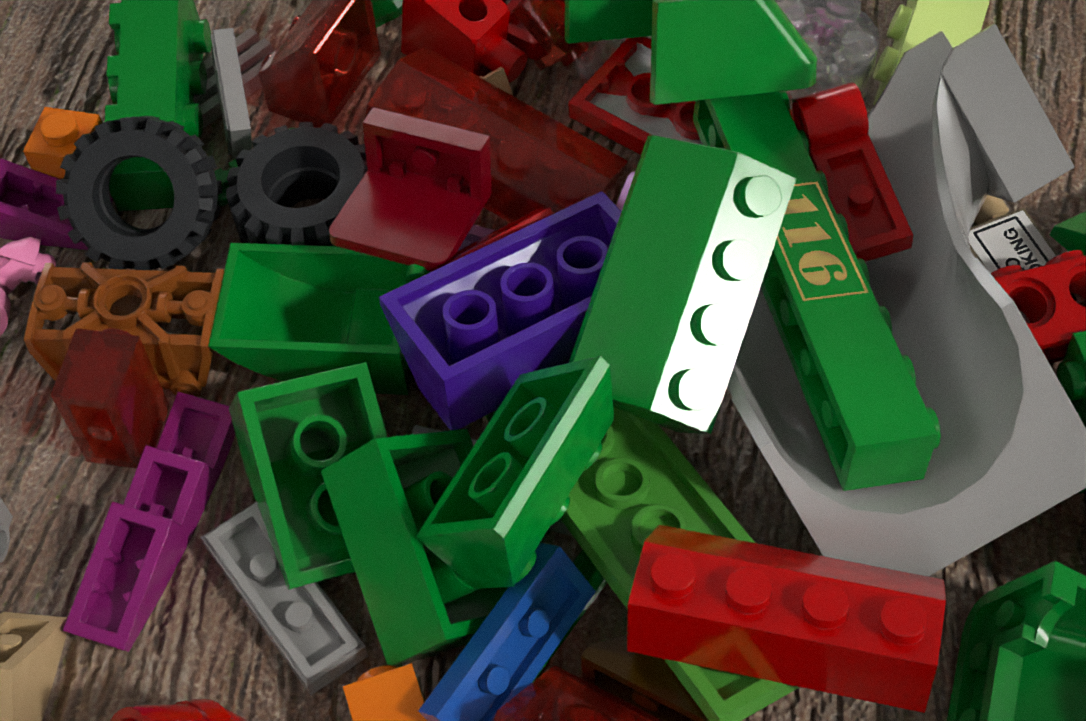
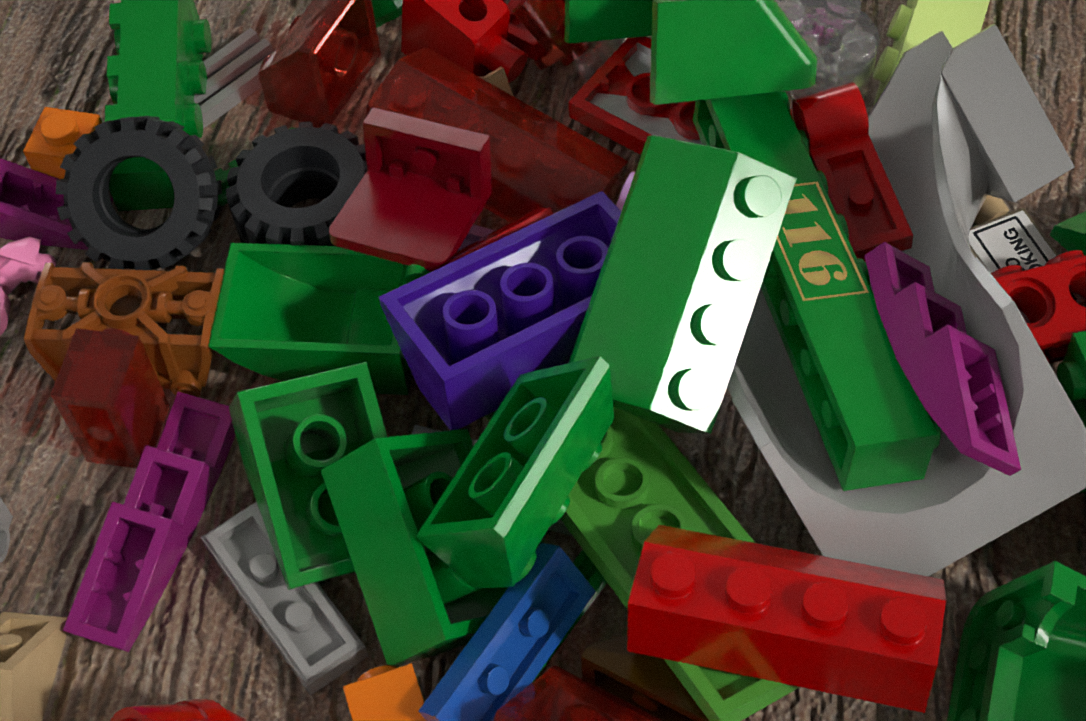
light grey tile [211,28,252,159] -> none
none -> magenta slope [864,242,1021,476]

